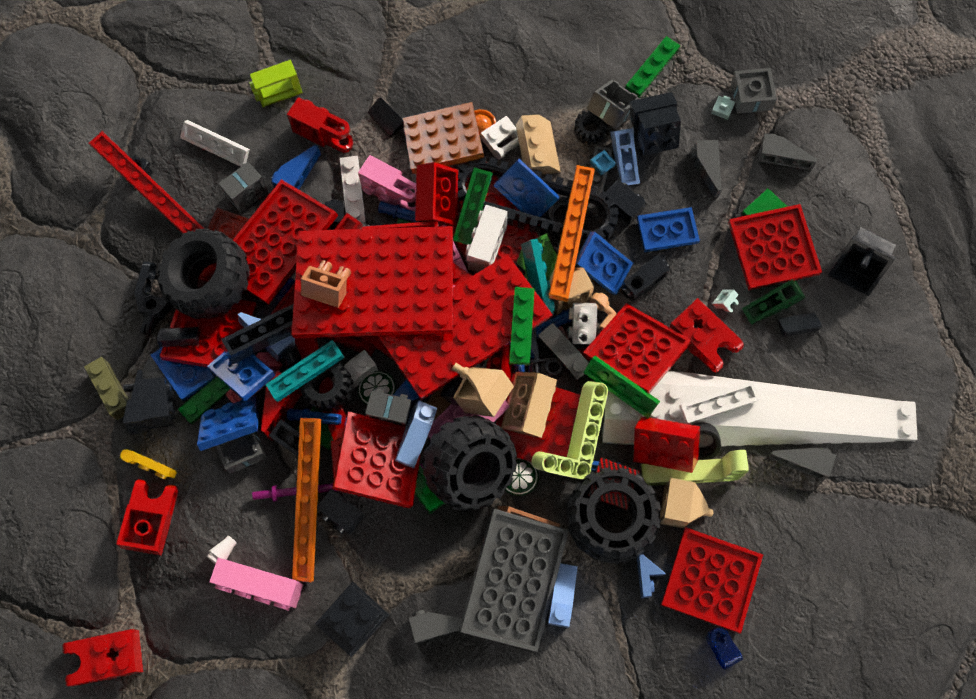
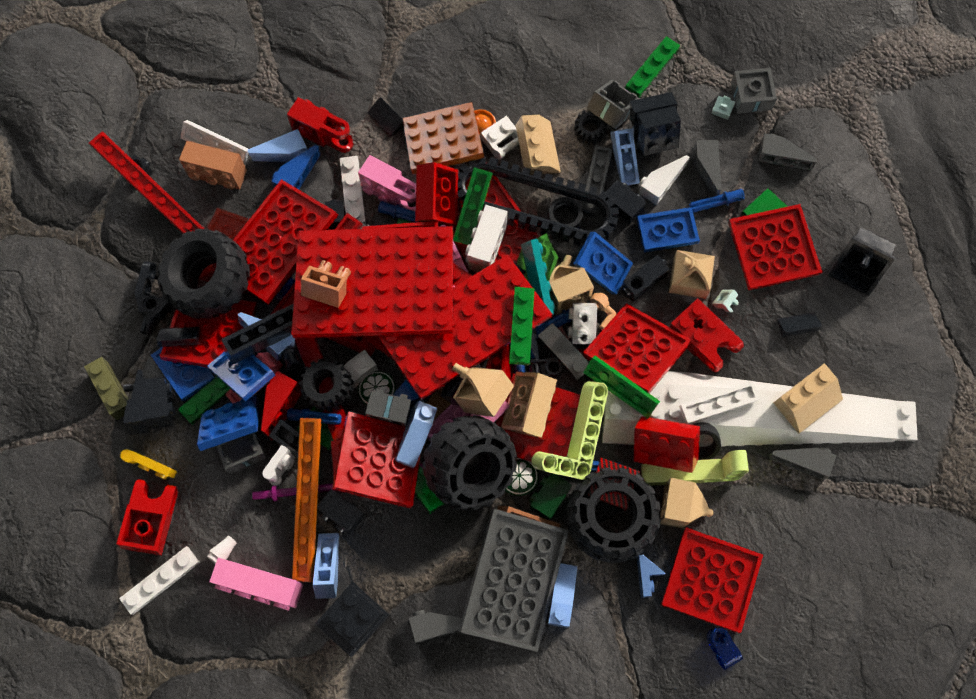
red brick [62,629,143,686] -> none
dark grey container [219,162,269,215] -> none
lime window [249,60,303,107] -> none
teal plate [266,340,345,402] -> none
blue plate [493,159,560,217] -> none
orange tile [548,165,595,302] -> none
dark azure tile [590,150,616,175] -> none
dark green slope [742,279,806,325] -> none
none -> white plate [119,546,200,615]
none -> nougat brick [179,141,247,190]
none -> light blue slope [248,129,307,162]
none -> white plate [263,445,295,486]
none -> light blue slope [313,533,339,599]
none -> dark green brick [529,473,572,520]
none -> white slope [639,155,690,205]
none -> tan piece [669,250,715,299]
none -> blue axle [689,188,745,213]
none -> tan slope [773,363,843,434]

